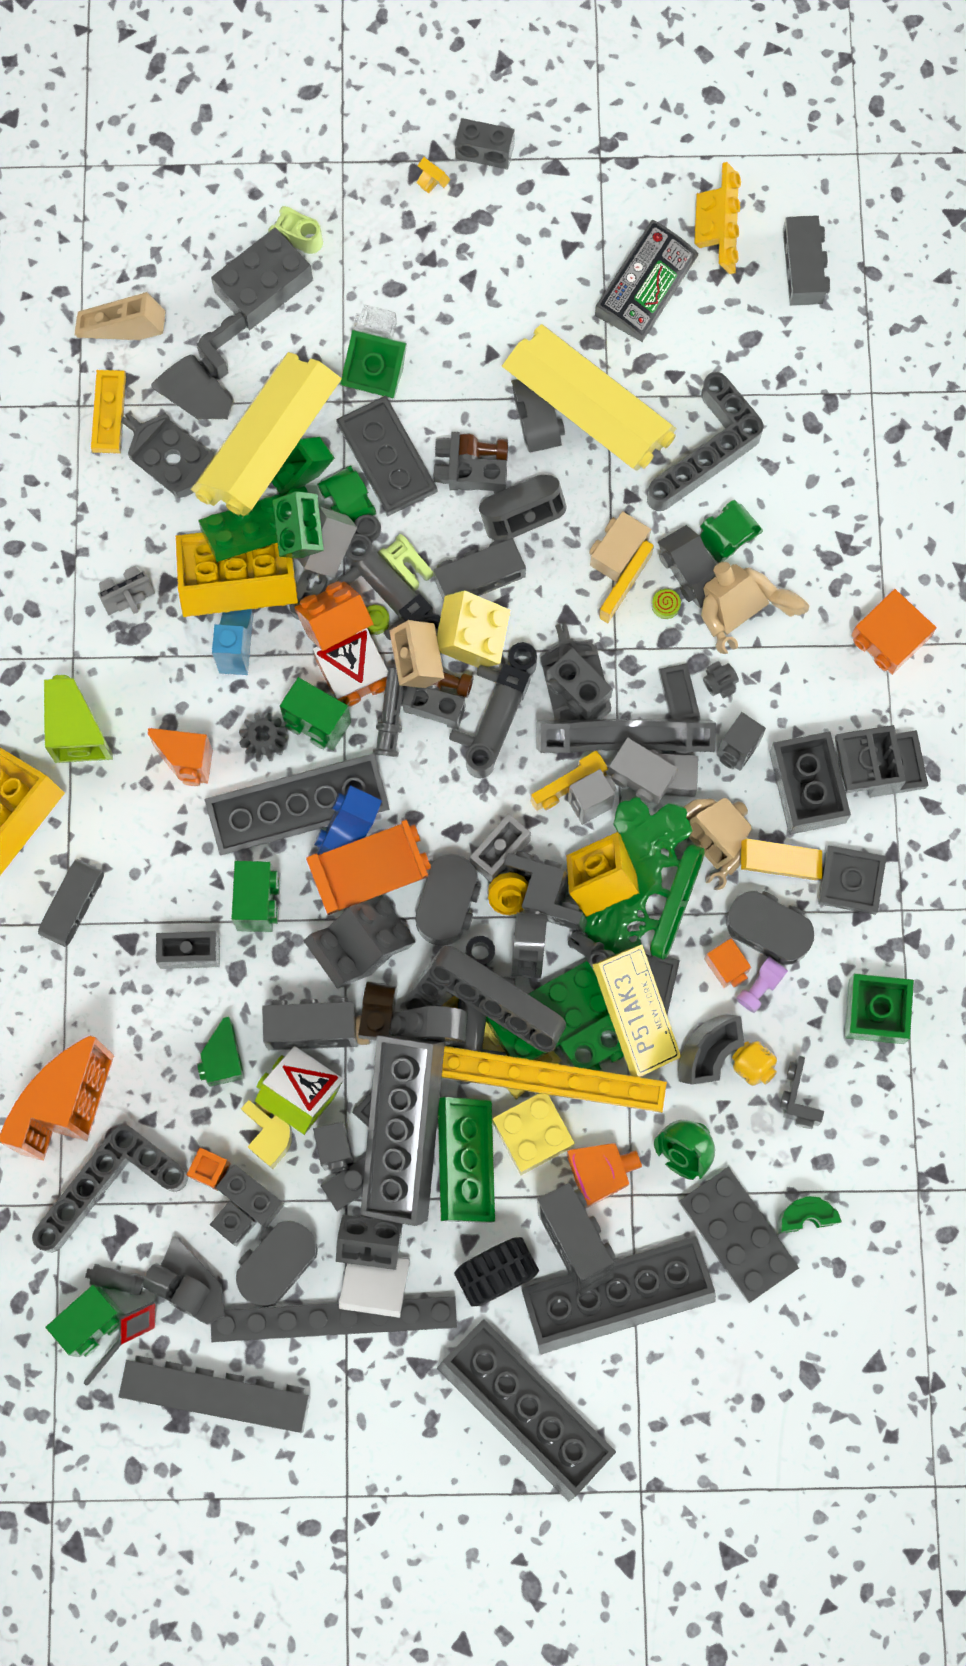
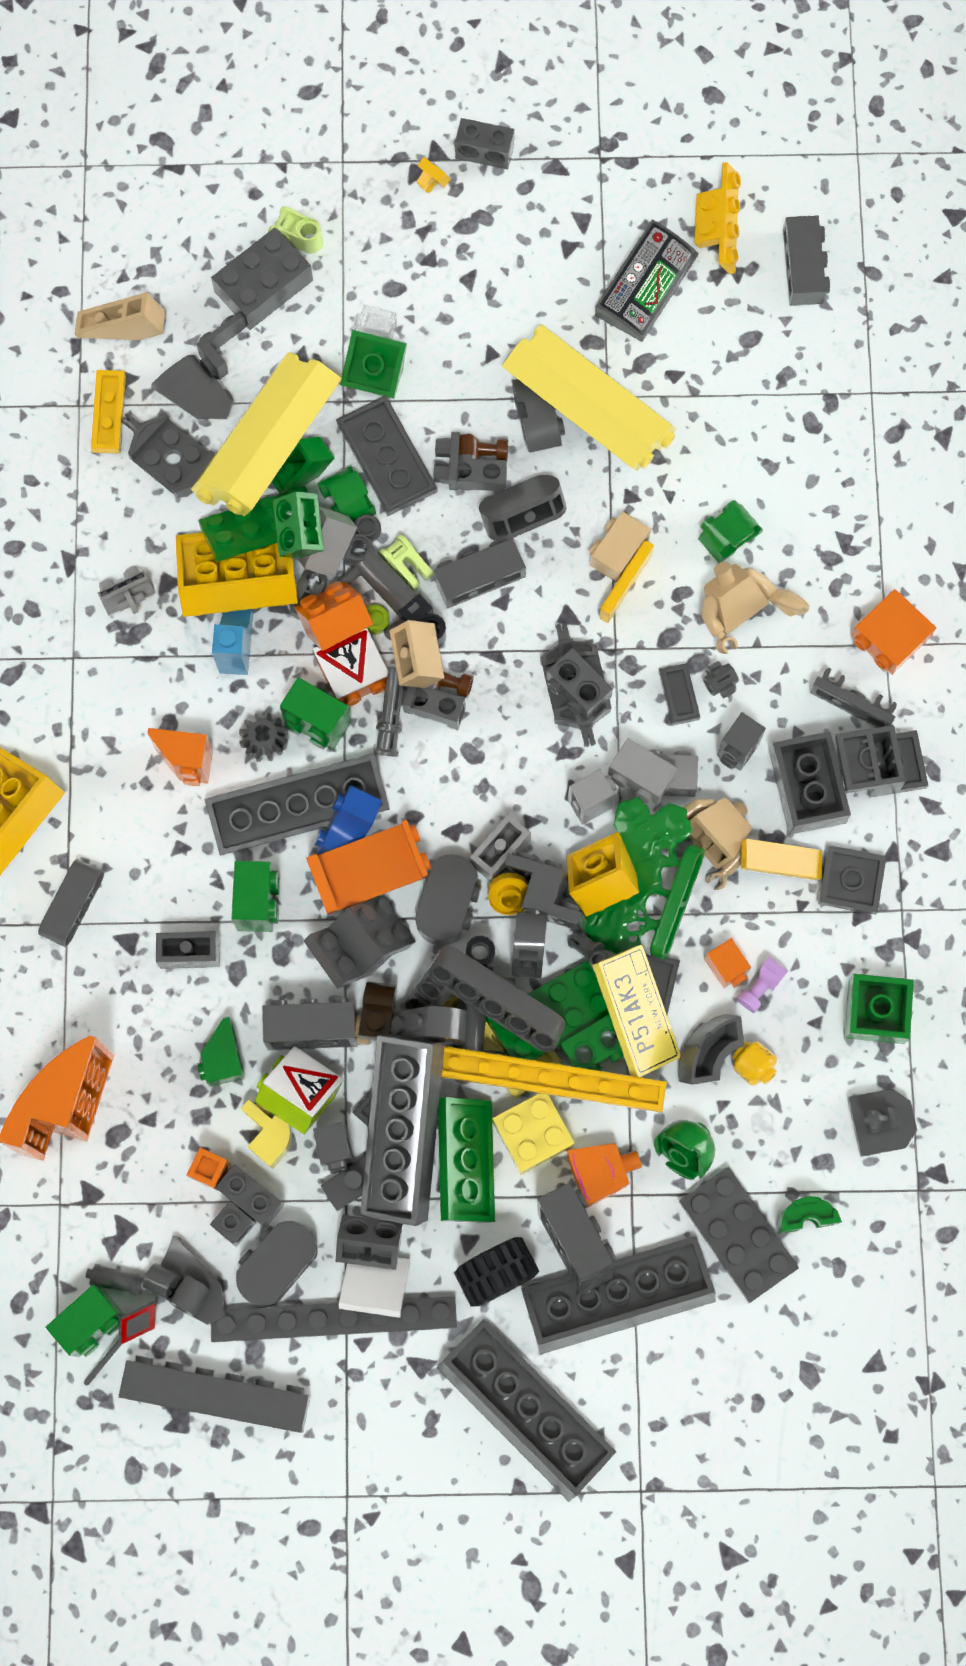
dark grey beam [32,1125,188,1253] -> none
lime slope [44,675,113,763] -> none
light yellow brick [437,590,511,668] -> none
dark grey piece [449,642,537,779] -> none
yellow plate [530,751,608,811] -> none
dark grey arch [536,719,716,753] -> none
dark grey beam [647,372,764,511] -> none
lime tile [652,589,681,619] -> none
dark grey brick [658,525,717,609] -> none
dark grey brick [726,891,814,965] -> none
dark grey bracket [780,1056,824,1129] -> none
none -> dark grey plate [810,668,897,728]
none -> dark grey piece [847,1089,917,1157]

